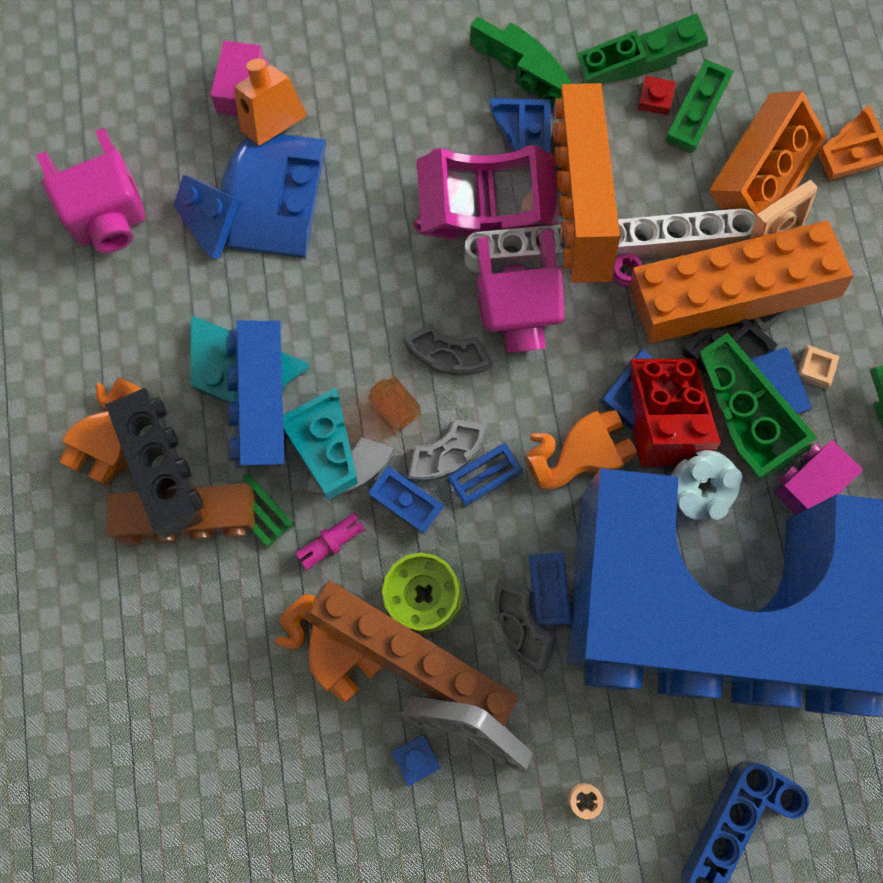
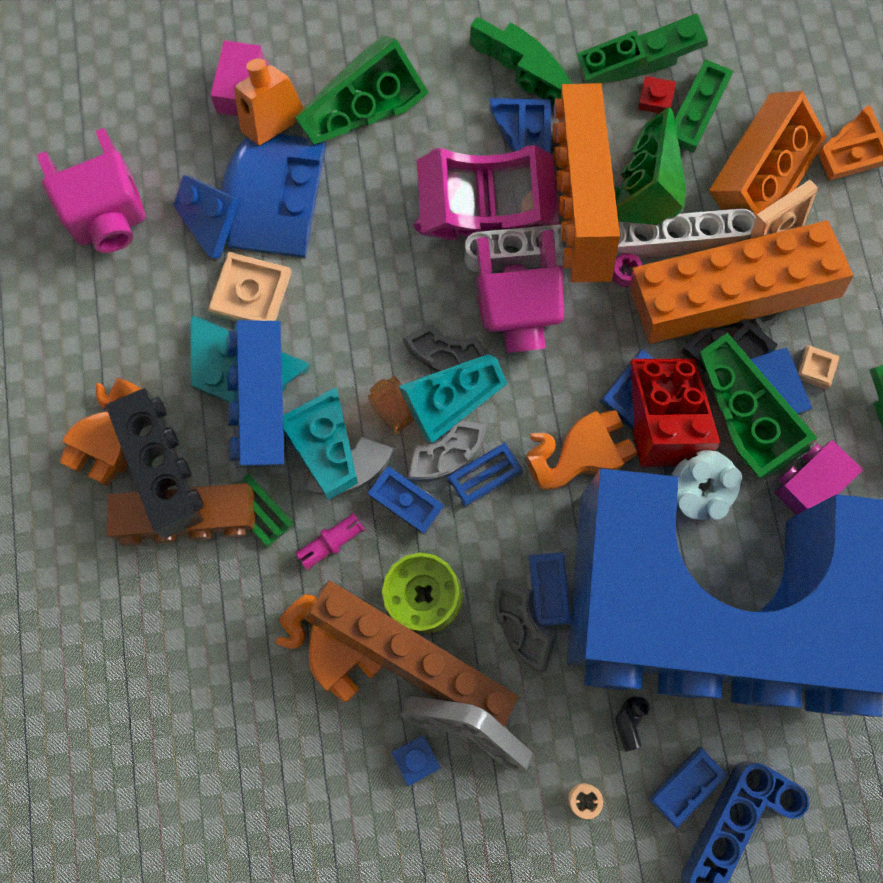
none -> light nougat tile [207,252,292,322]
none -> green wedge [294,35,429,144]
none -> teal wing [398,354,508,443]
none -> green wedge [614,107,686,225]
none -> black arm [615,696,650,752]
none -> blue plate [647,747,728,829]

